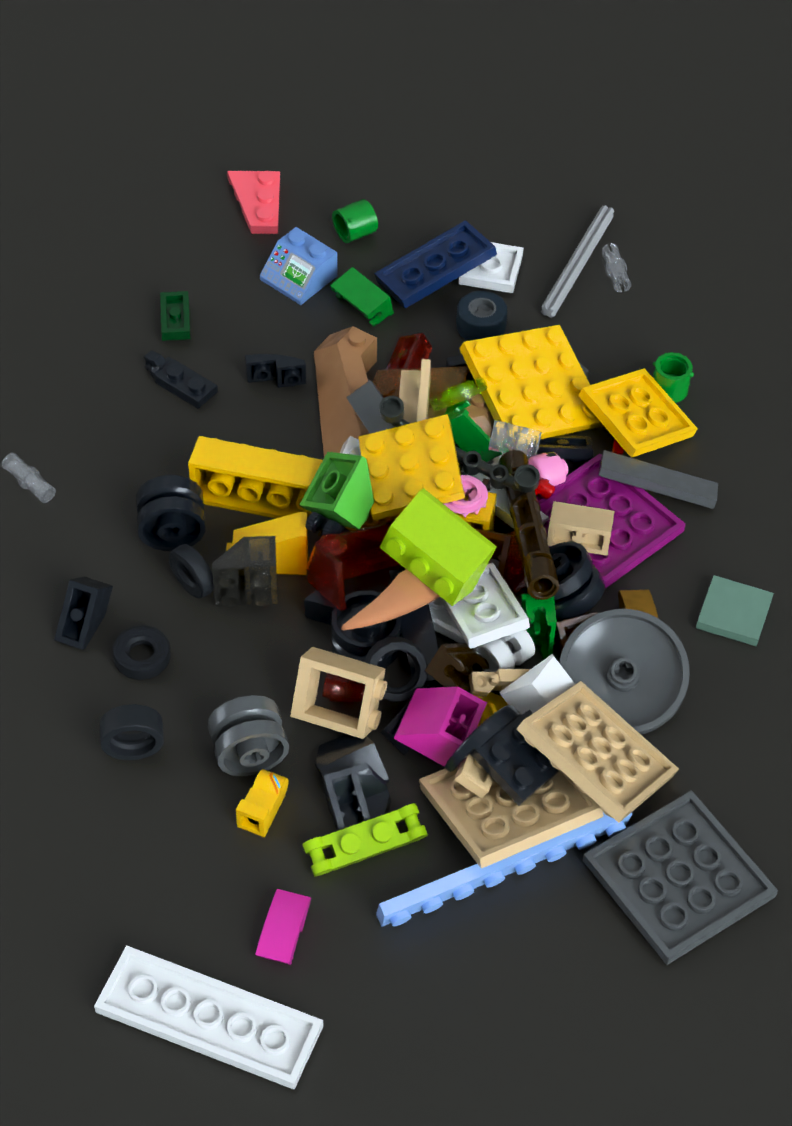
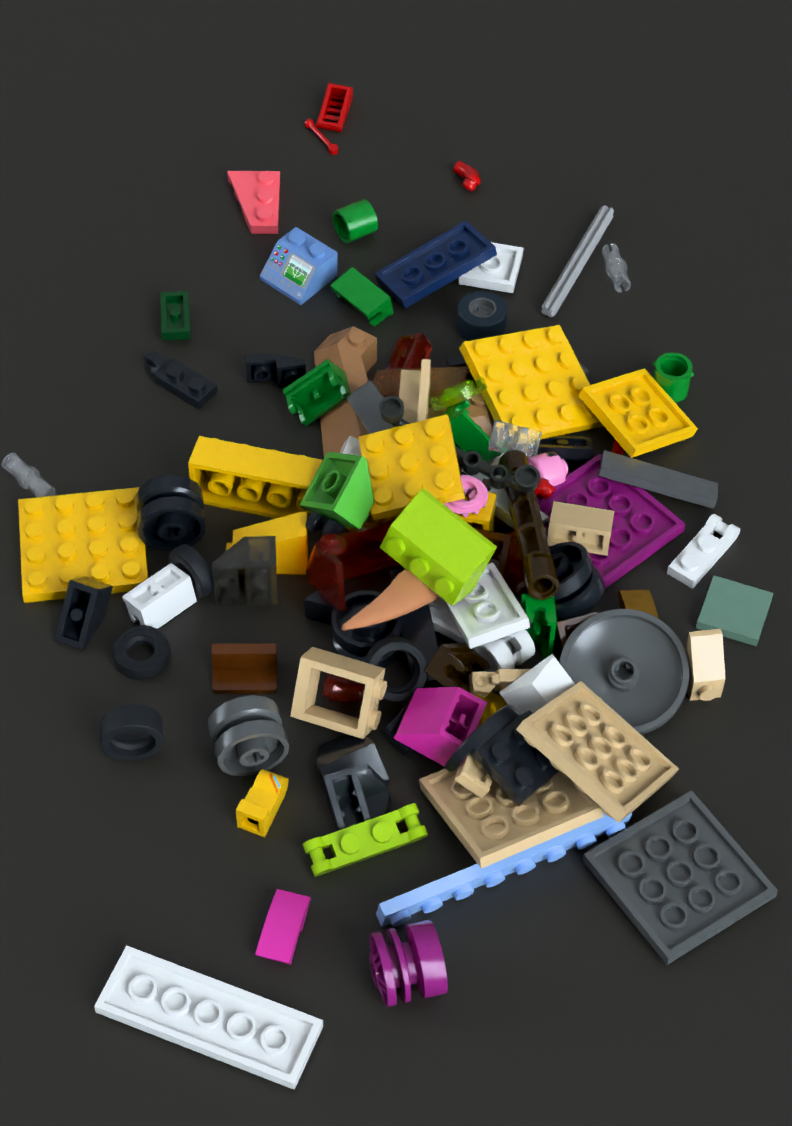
none -> yellow plate [18,487,148,603]
none -> white hinge [122,563,197,629]
none -> reddish brown panel [211,643,277,694]
none -> green hinge [283,359,351,426]
none -> red hinge [304,119,338,155]
none -> red slope [316,83,353,132]
none -> magenta wheel [369,919,448,1008]
none -> red arm [453,161,481,192]
none -> white plate [667,514,740,589]
none -> slope [685,628,726,701]

